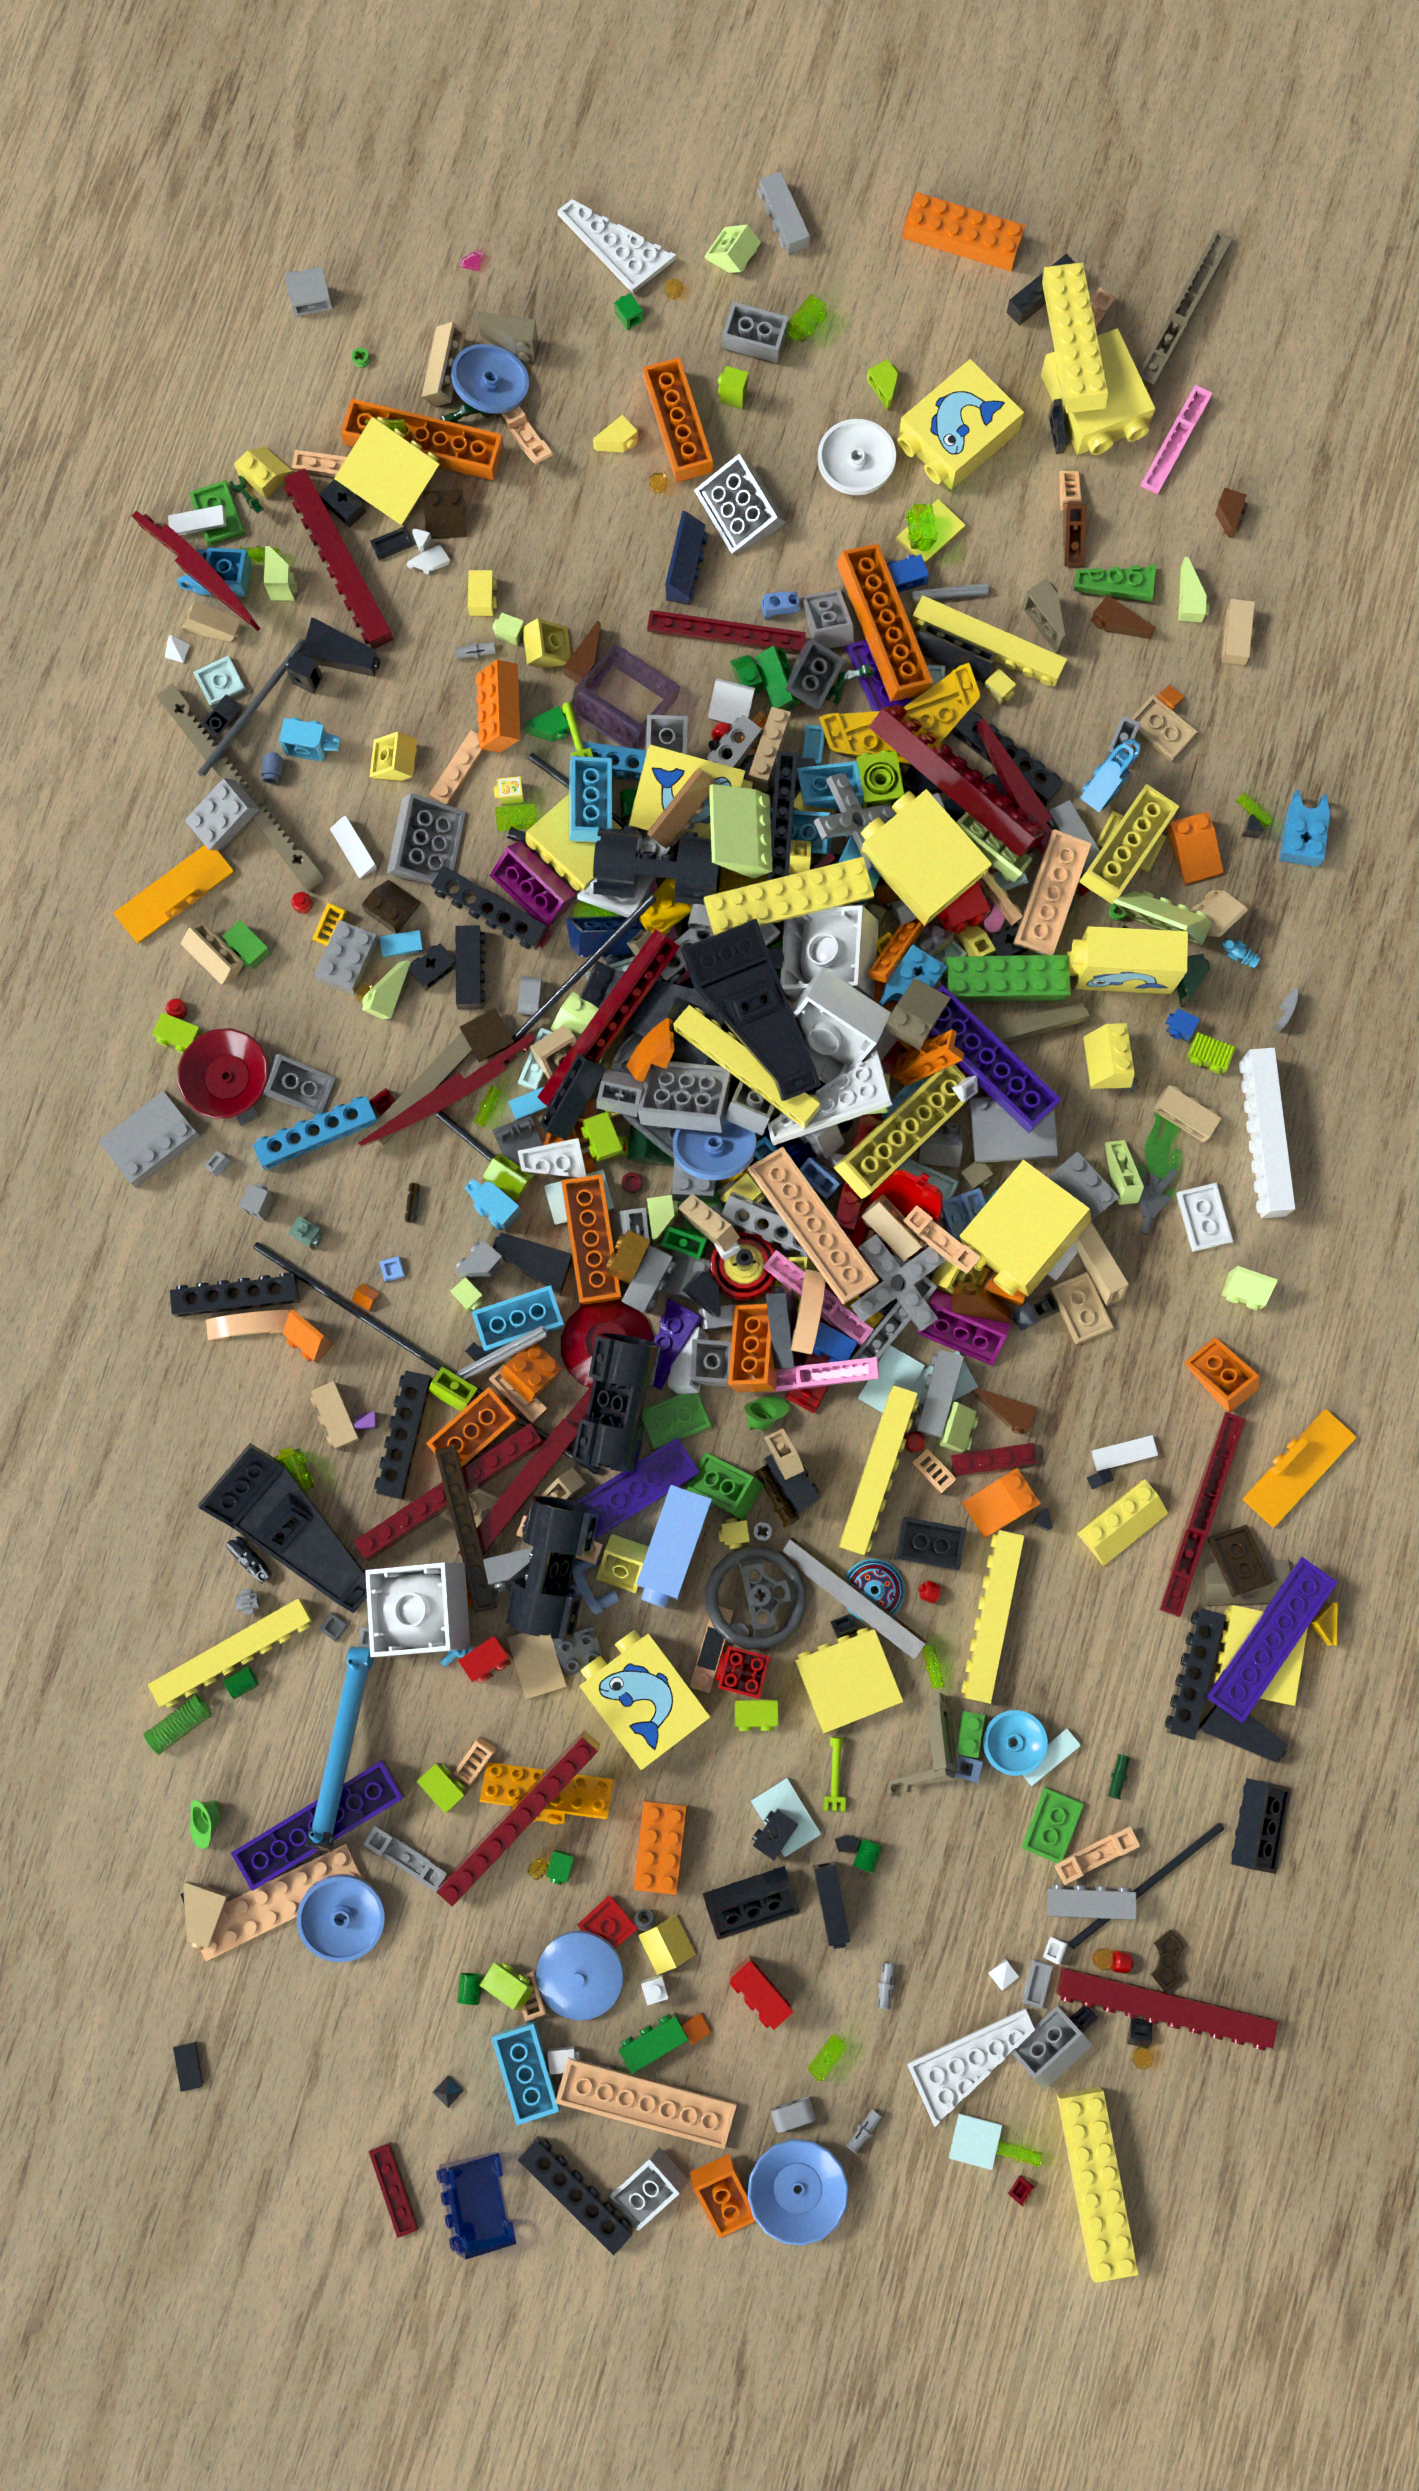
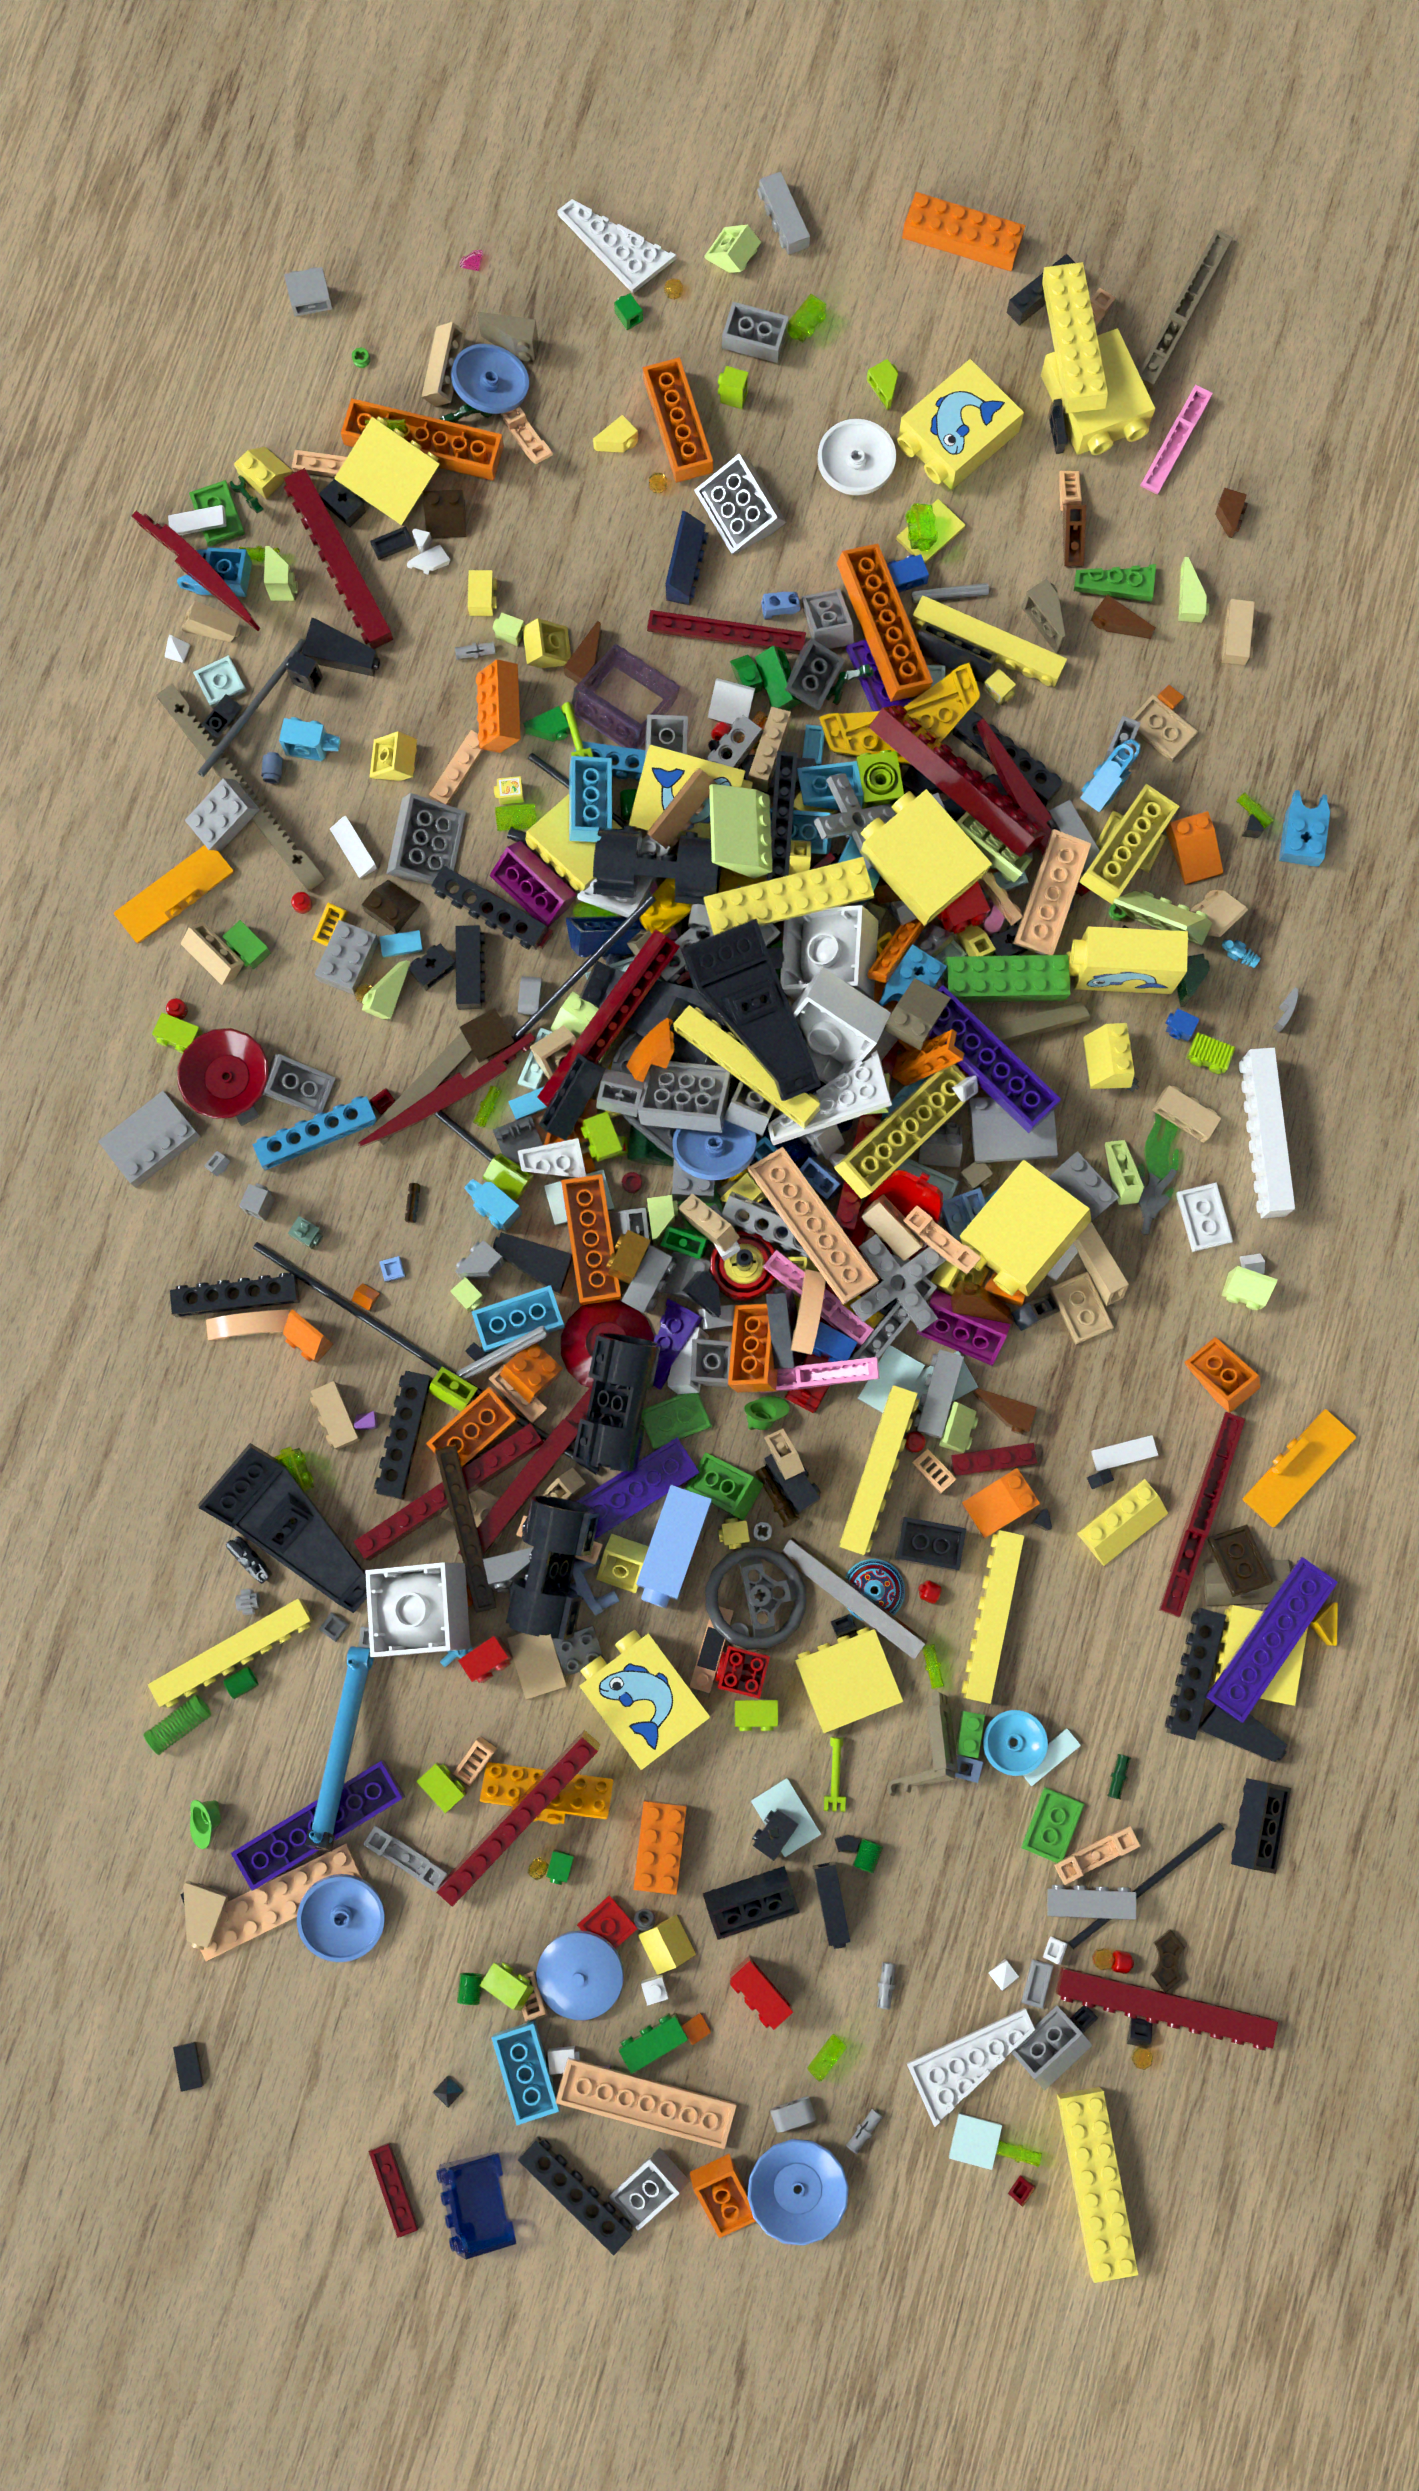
none -> white slope [1240,1254,1265,1274]

